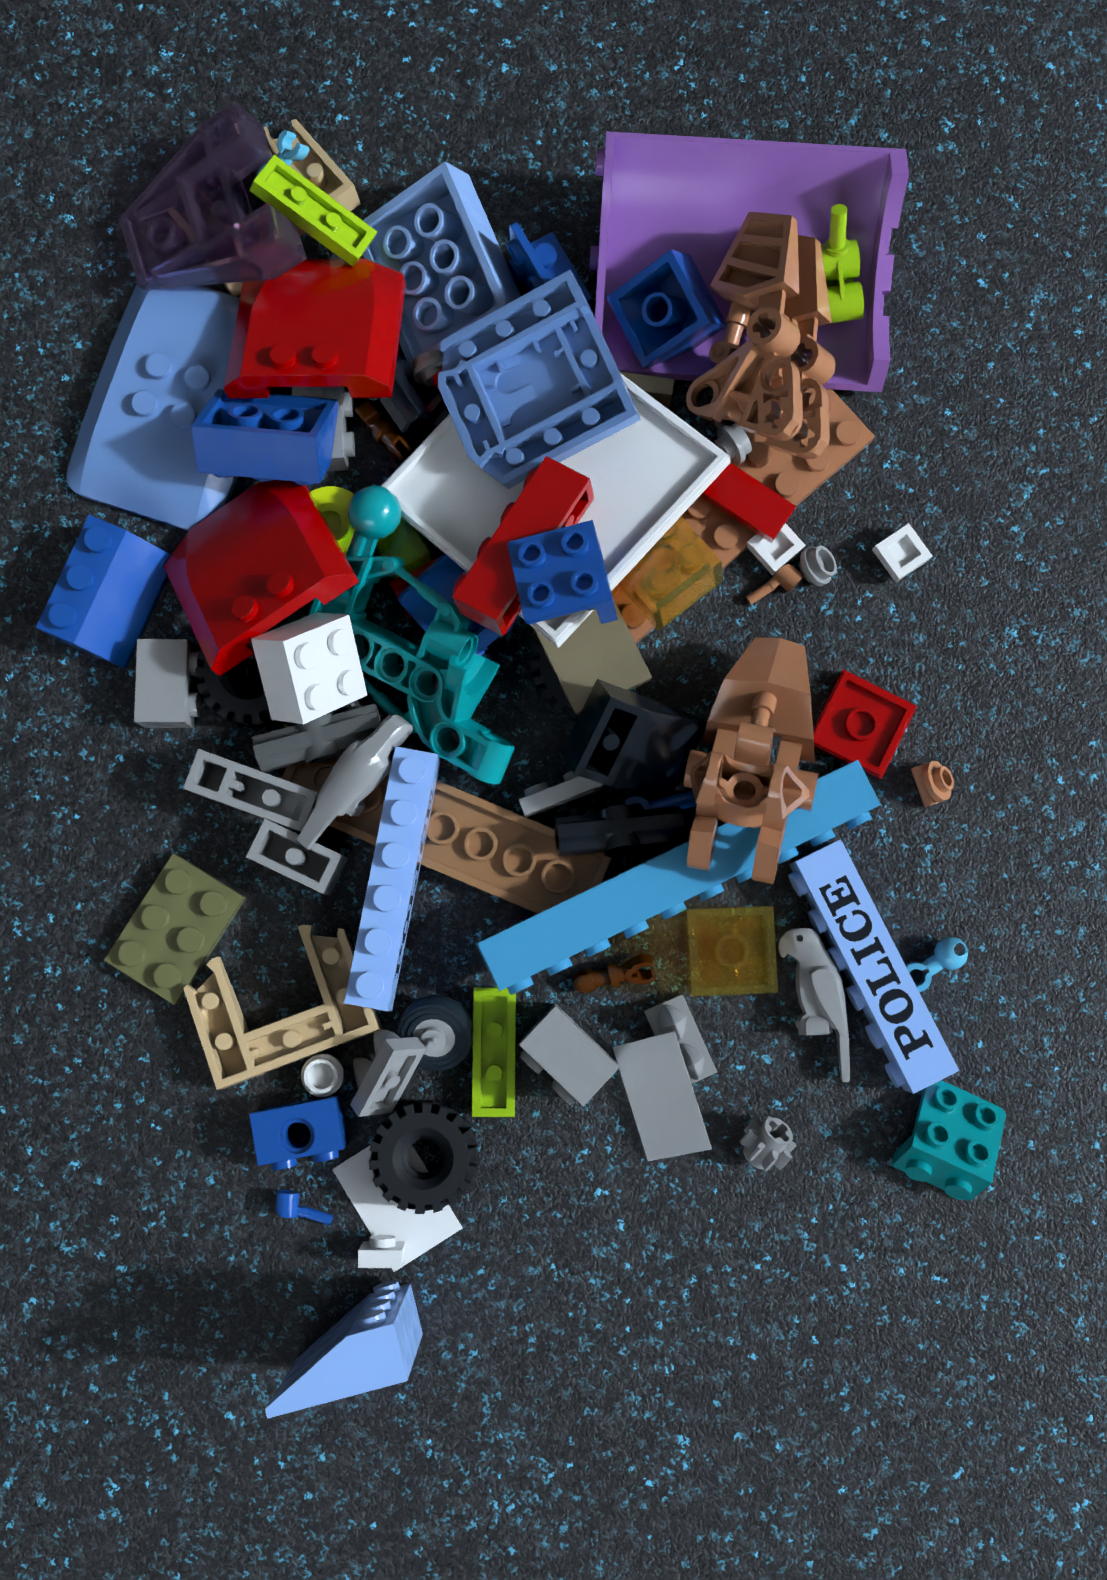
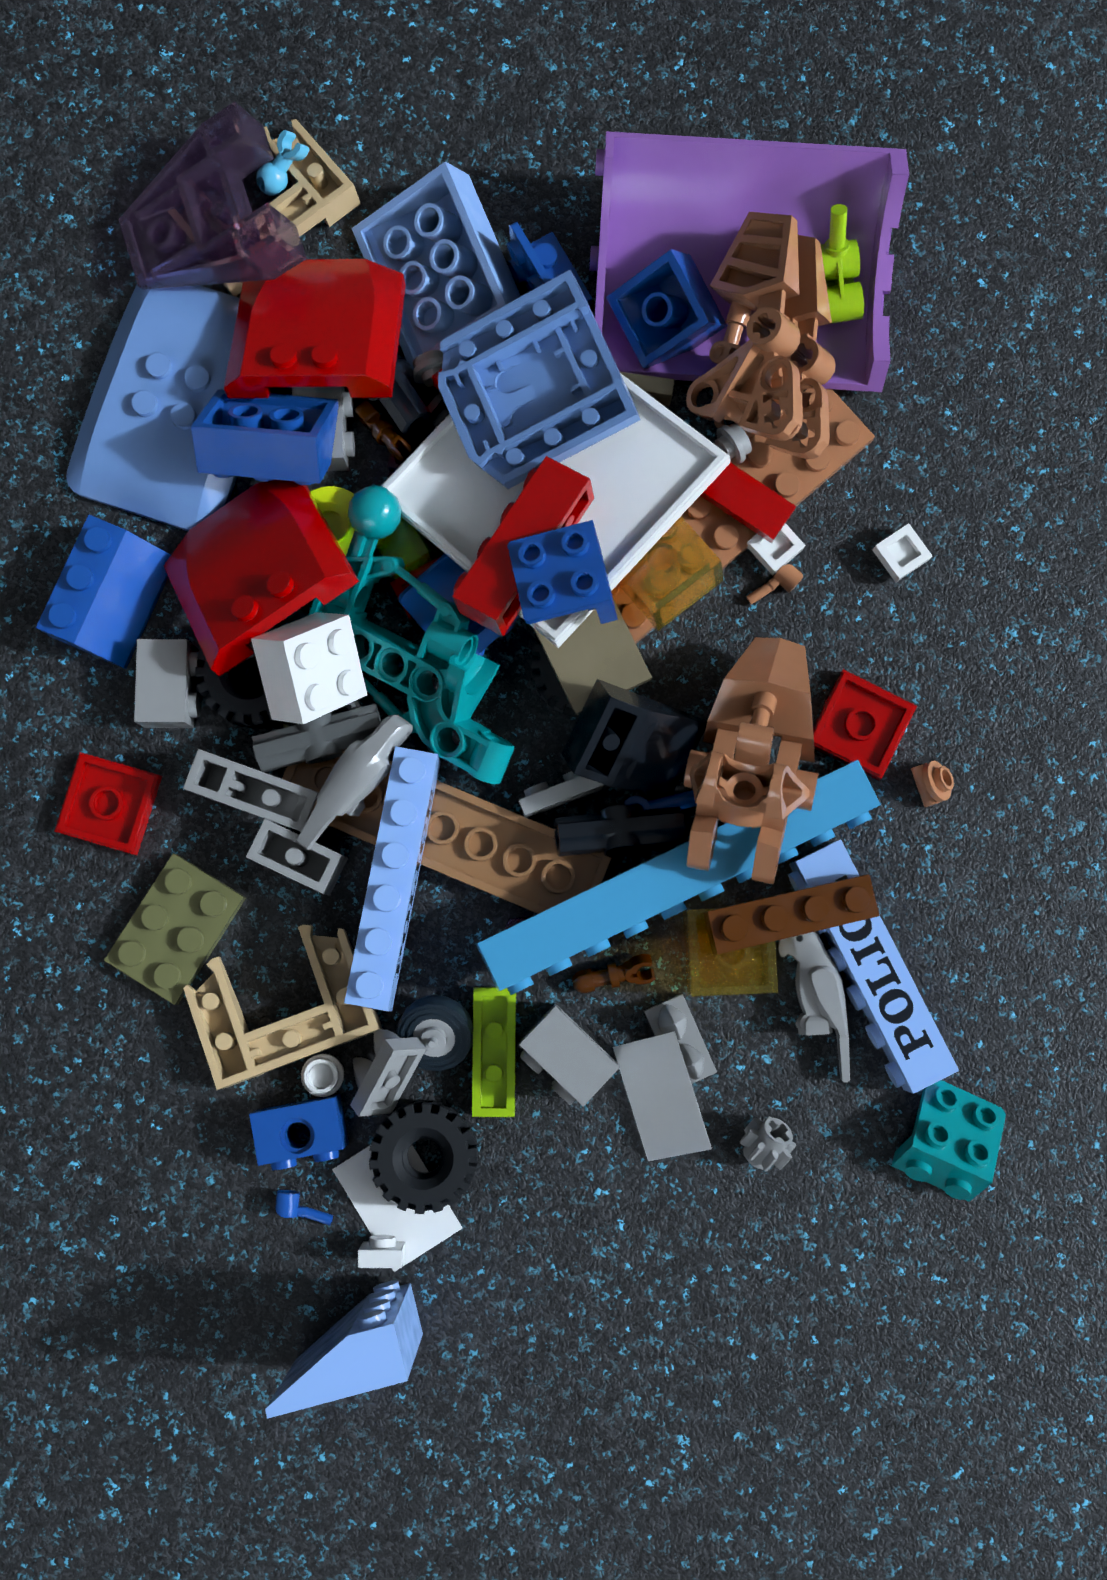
lime plate [249,155,377,267] -> none
light grey plate [799,546,837,586] -> none
medium azure arm [905,937,968,992] -> none
none -> red tile [54,752,162,855]
none -> reddish brown plate [703,874,880,955]

